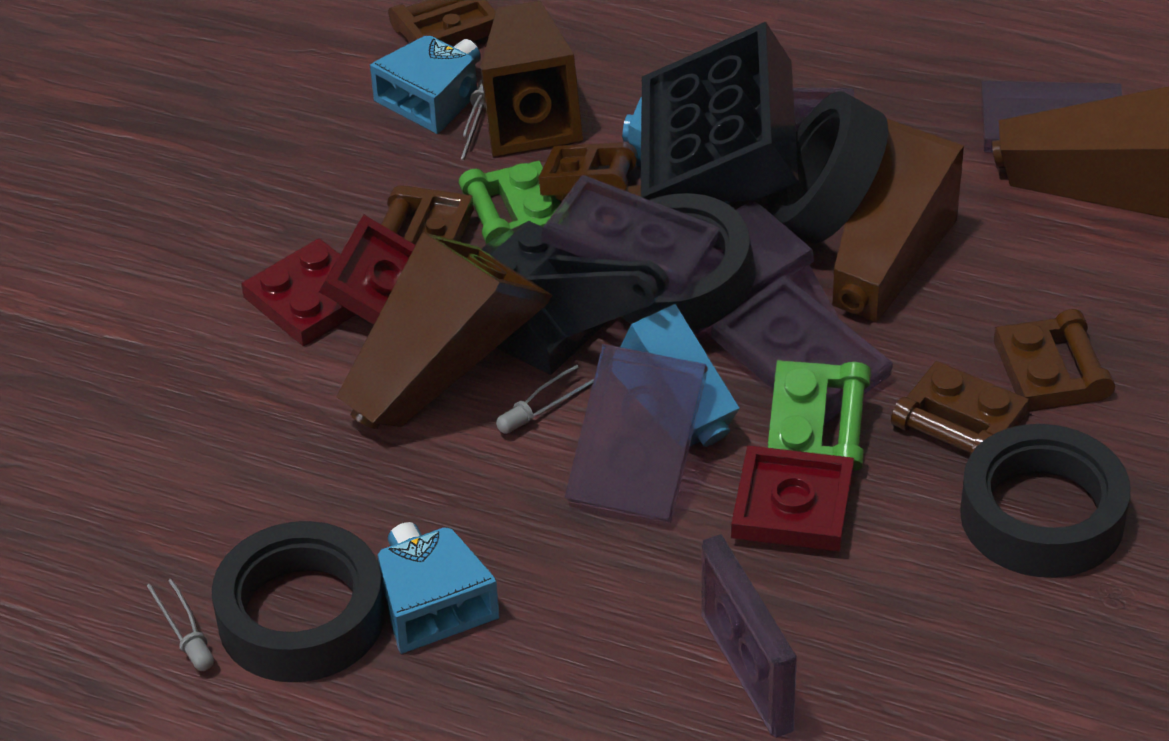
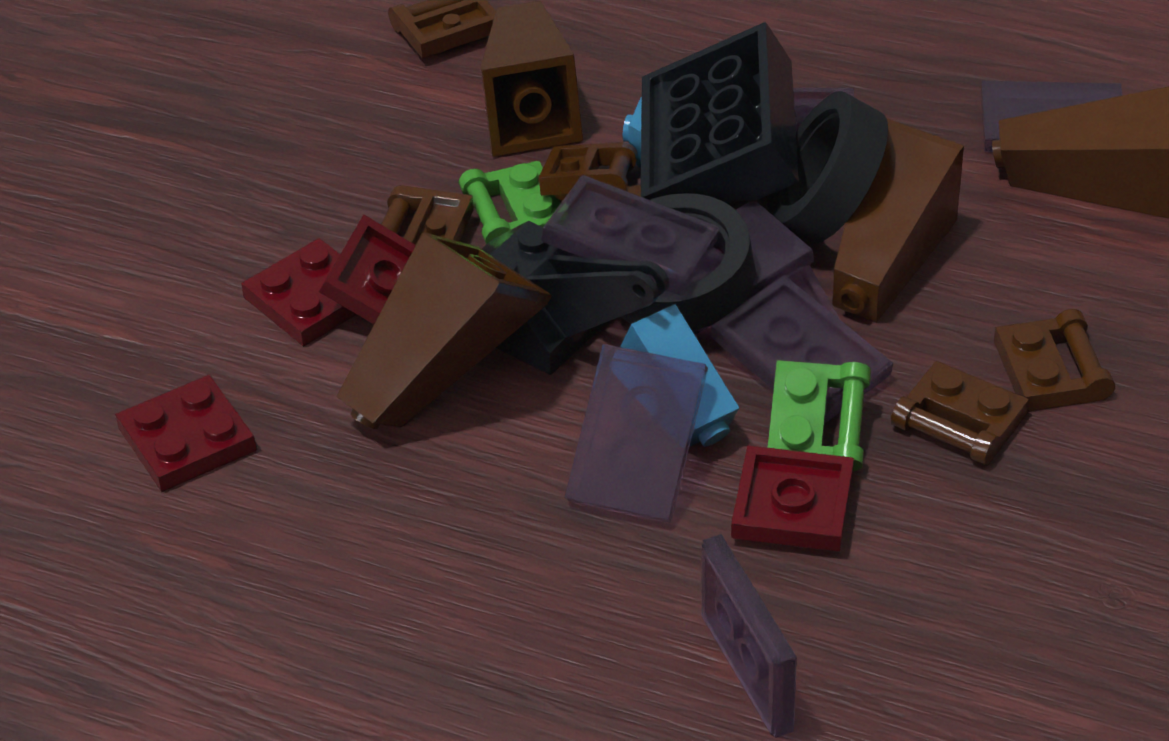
light grey piece [147,579,214,671] -> none
black tyre [212,521,385,682] -> none
dark azure torso [370,36,481,134] -> none
dark azure torso [377,522,500,654] -> none
flat silver piece [461,80,485,161] -> none
light grey piece [496,365,602,434] -> none
black tyre [960,424,1131,578] -> none
none -> dark red plate [115,375,257,492]

